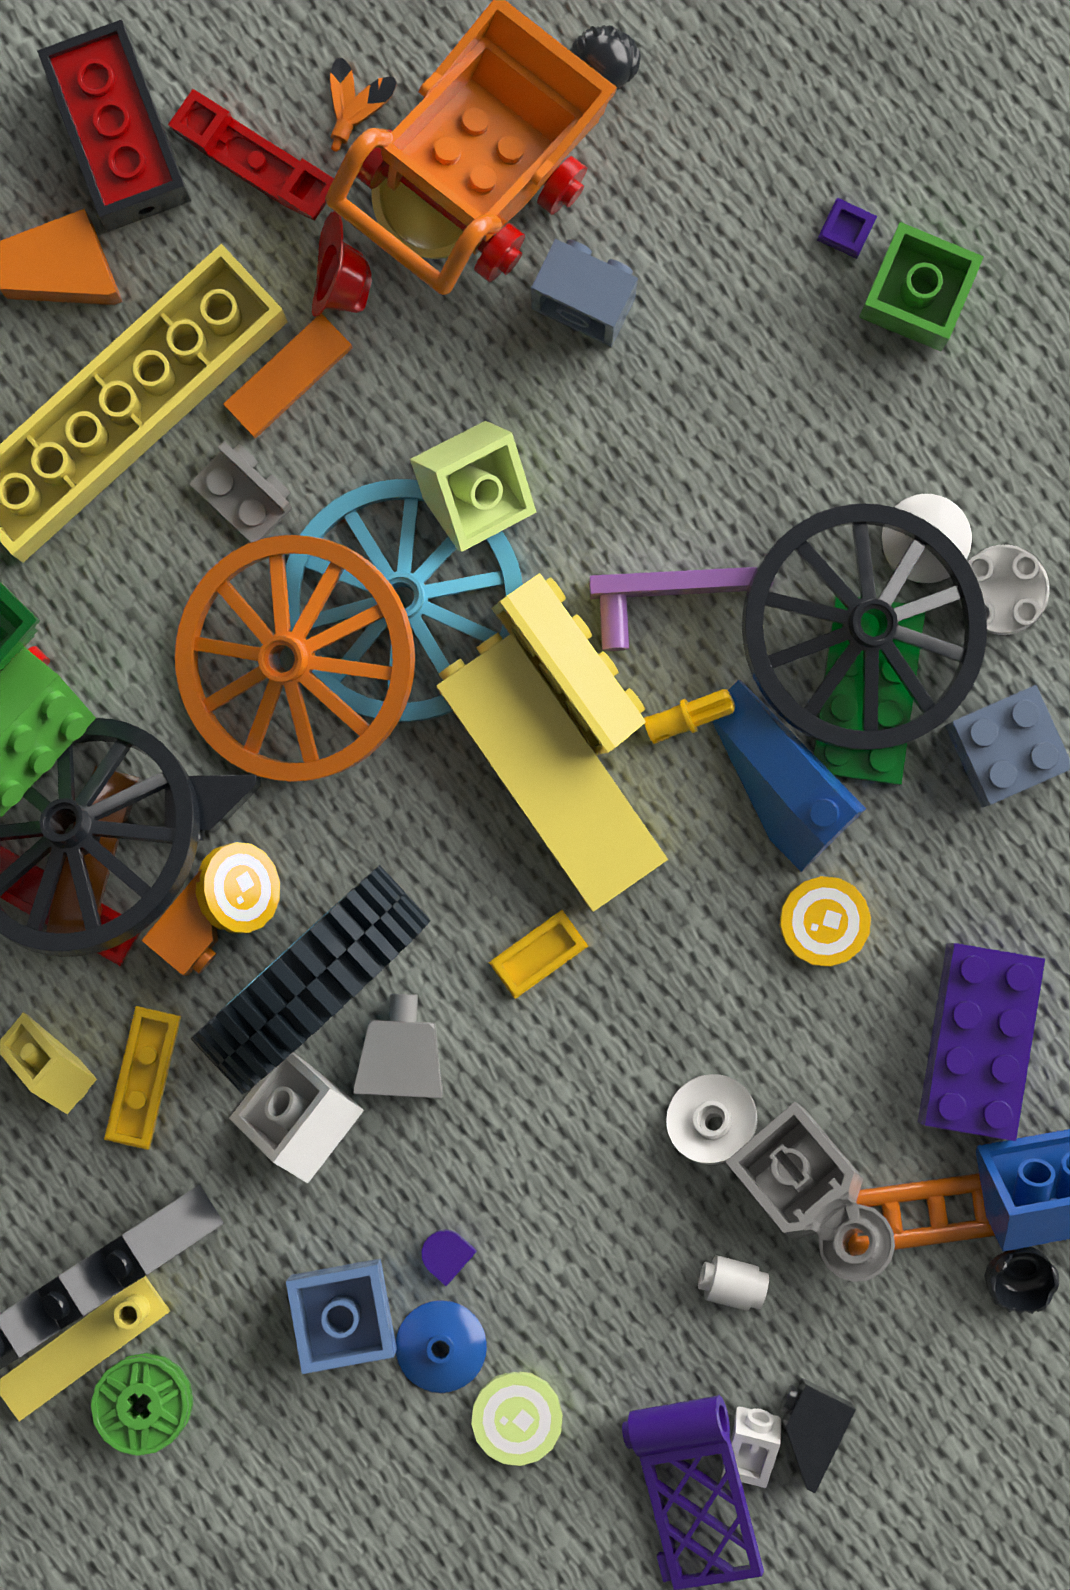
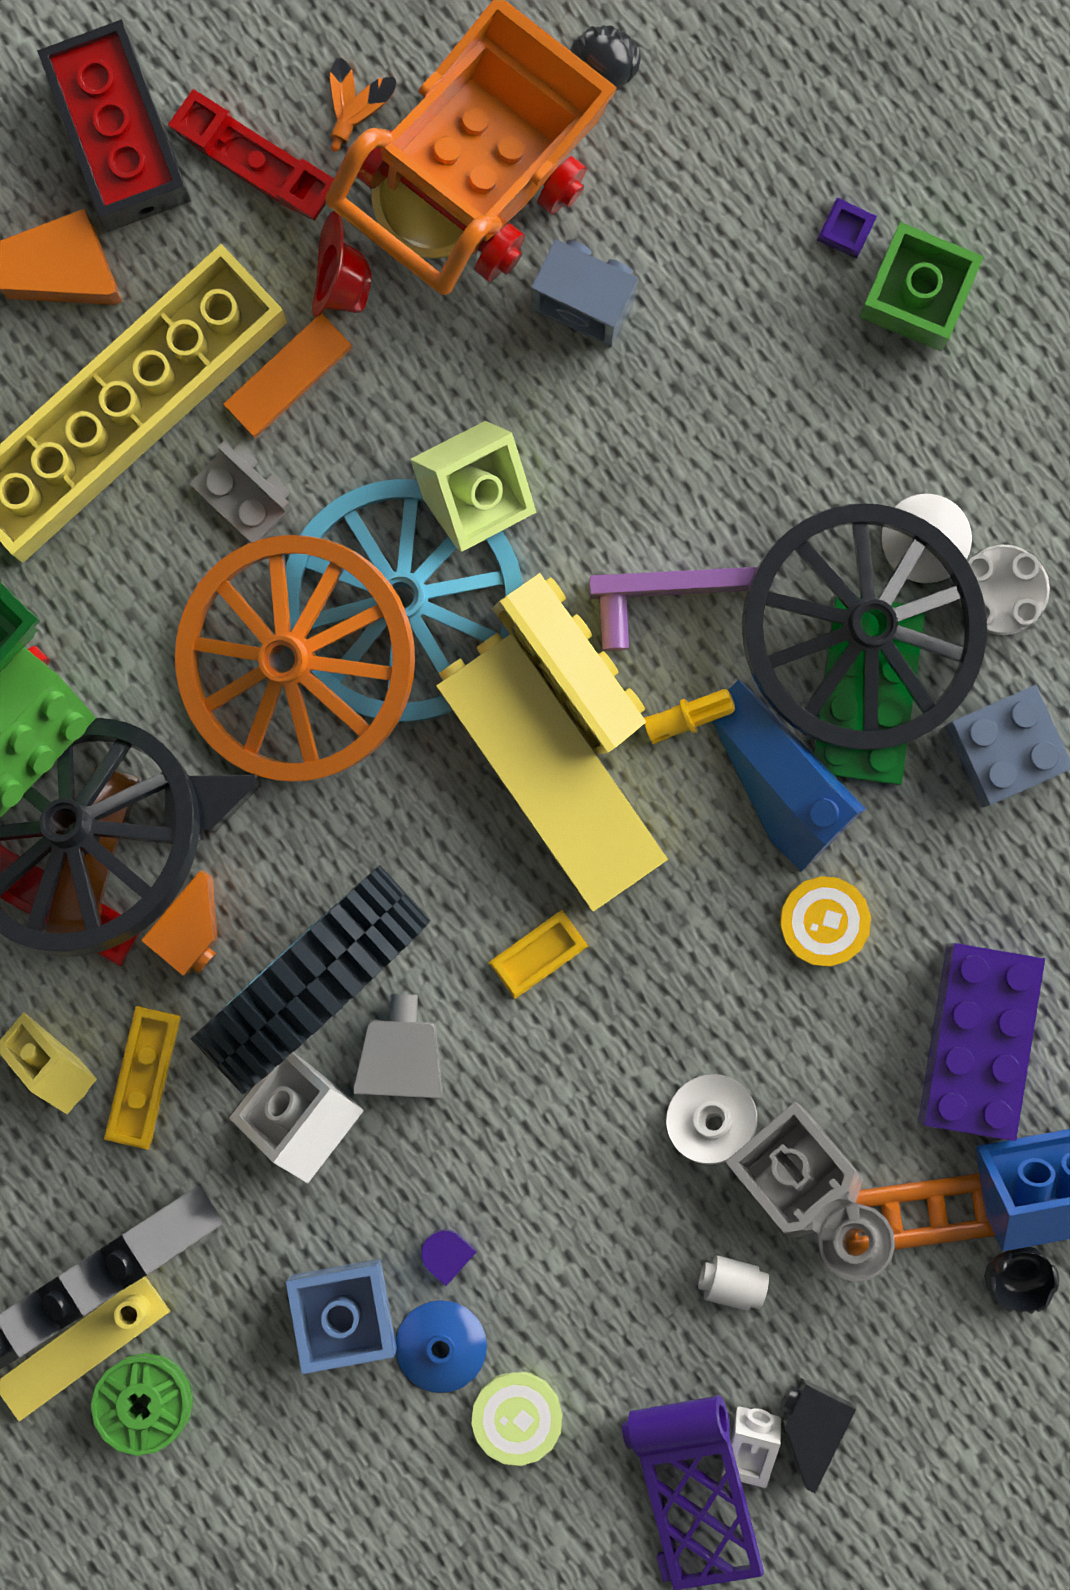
yellow tile [196,842,280,934] -> none

